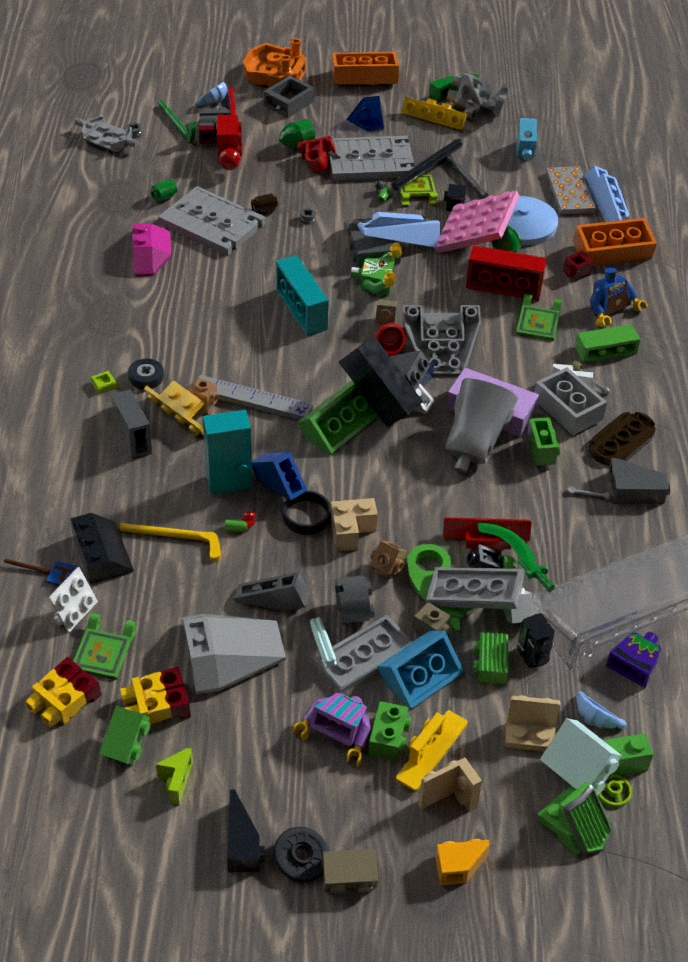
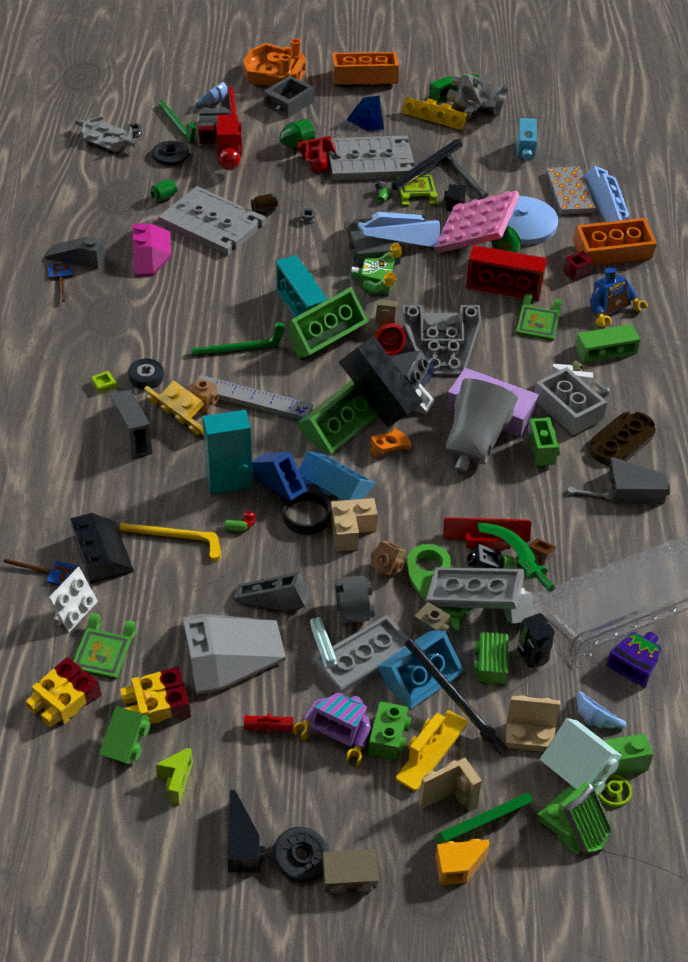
none -> dark grey slope [46,237,105,269]
none -> piece [48,262,72,302]
none -> black wheel [152,141,189,164]
none -> green piece [191,322,285,356]
none -> red pin [244,713,294,733]
none -> bright green slope [290,287,369,358]
none -> dark azure slope [299,451,376,501]
none -> orange piece [369,428,411,457]
none -> black bar [404,638,508,755]
none -> green tile [434,792,533,844]
none -> reddish brown bracket [528,538,557,566]

